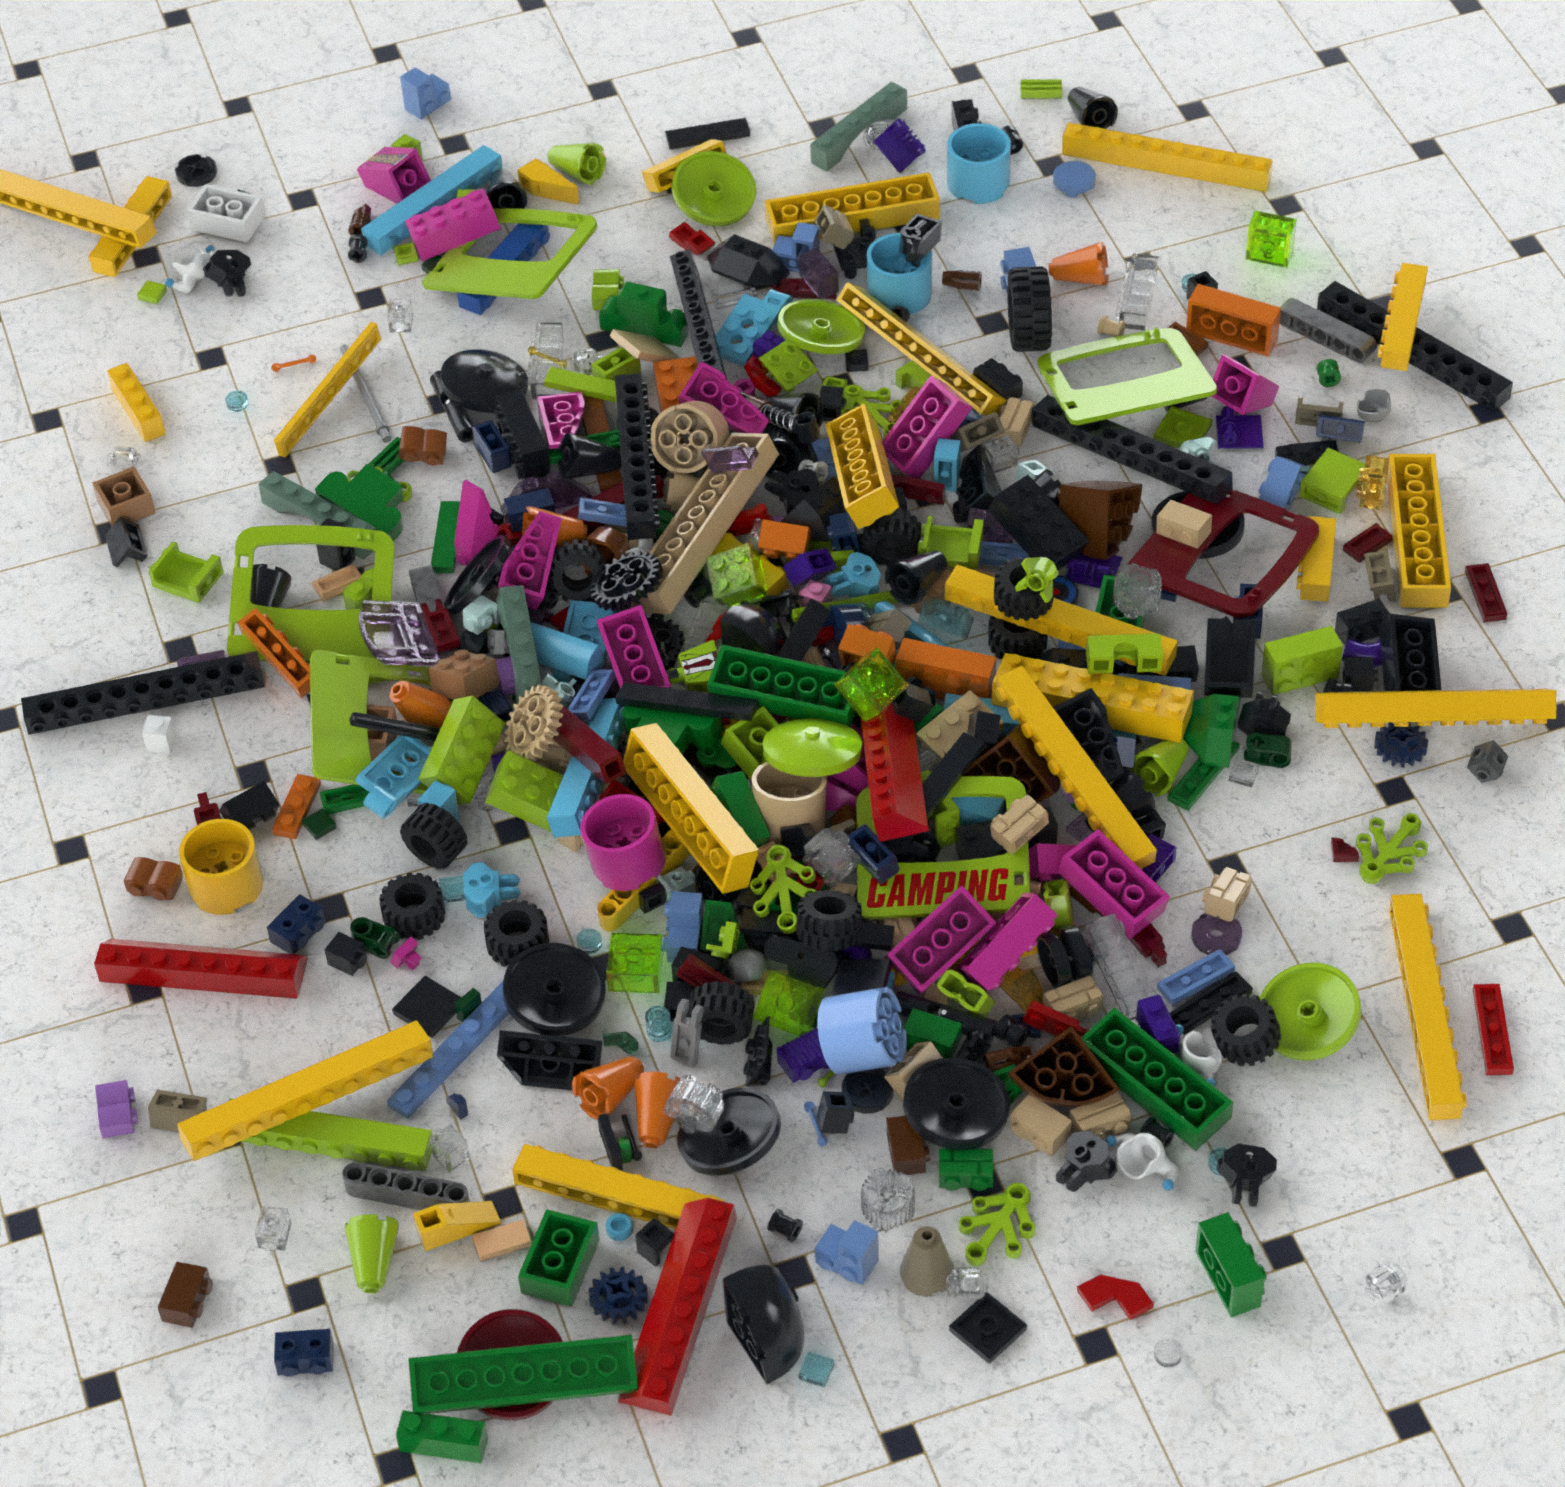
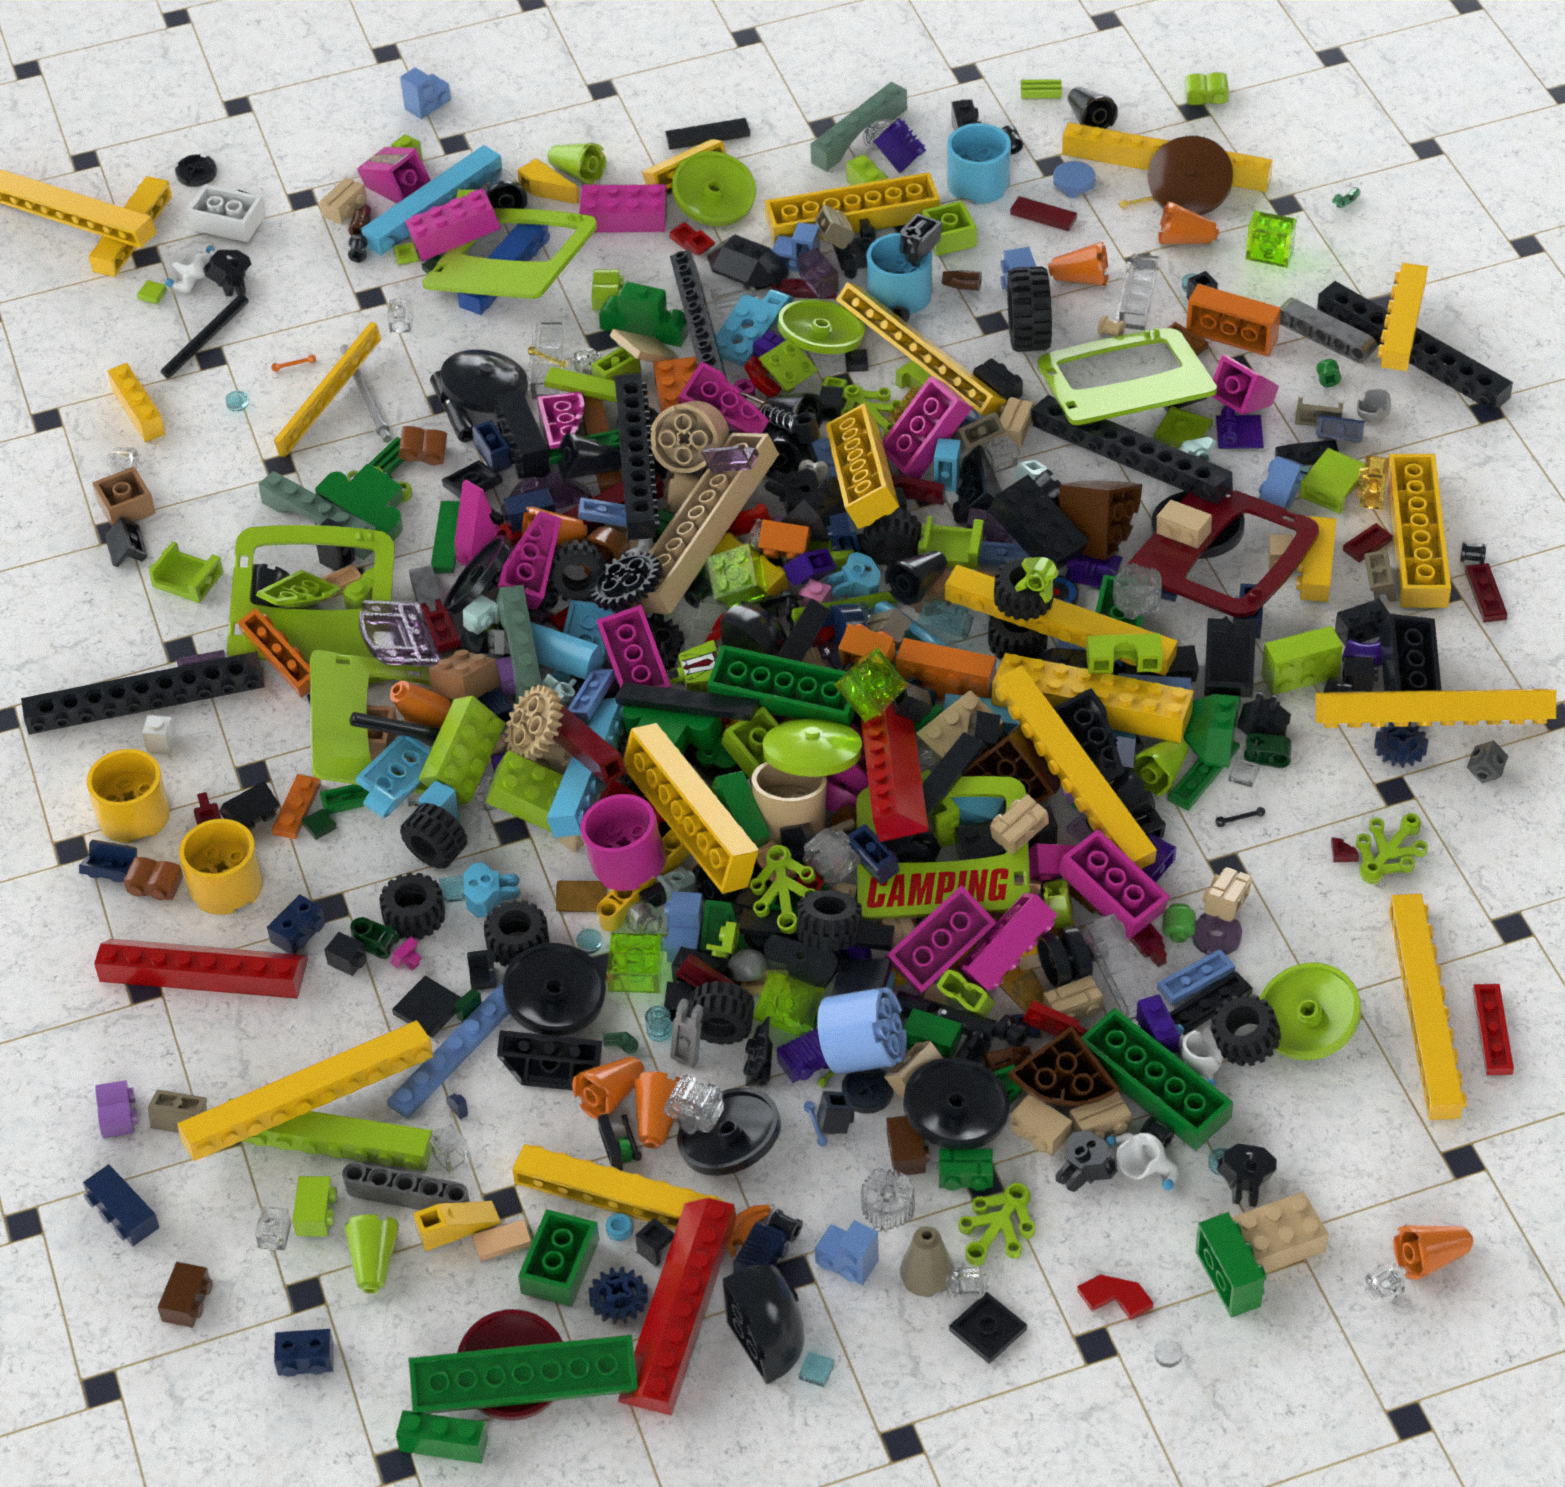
none -> dark blue bracket [79,839,137,882]
none -> dark blue brick [83,1164,160,1247]
none -> yellow brick [86,749,170,843]
none -> black axle [161,294,249,379]
none -> lime wedge [256,569,341,609]
none -> lime brick [292,1176,337,1236]
none -> tan brick [319,177,367,224]
none -> black tile [441,460,503,498]
none -> black panel [467,949,497,990]
none -> pearl gold slope [556,880,608,912]
none -> dark pink brick [579,184,667,233]
none -> clear head [625,901,663,938]
none -> orange piece [727,1204,771,1257]
none -> dark blue brick [733,1221,789,1273]
none -> lime brick [846,154,888,185]
none -> lime brick [922,201,977,256]
none -> dark red tile [1010,196,1077,231]
none -> clear yellow hinge [1119,196,1156,208]
none -> reddish brown dish [1148,135,1233,215]
none -> orange cone [1158,201,1219,244]
none -> bright green head [1162,903,1196,943]
none -> lime brick [1185,72,1229,105]
none -> black hinge [1215,807,1266,827]
none -> tan brick [1232,1191,1329,1273]
none -> tan brick [1268,534,1293,571]
none -> clear green arm [1332,187,1361,208]
none -> orange cone [1393,1225,1473,1280]
none -> black bush [1460,541,1486,564]

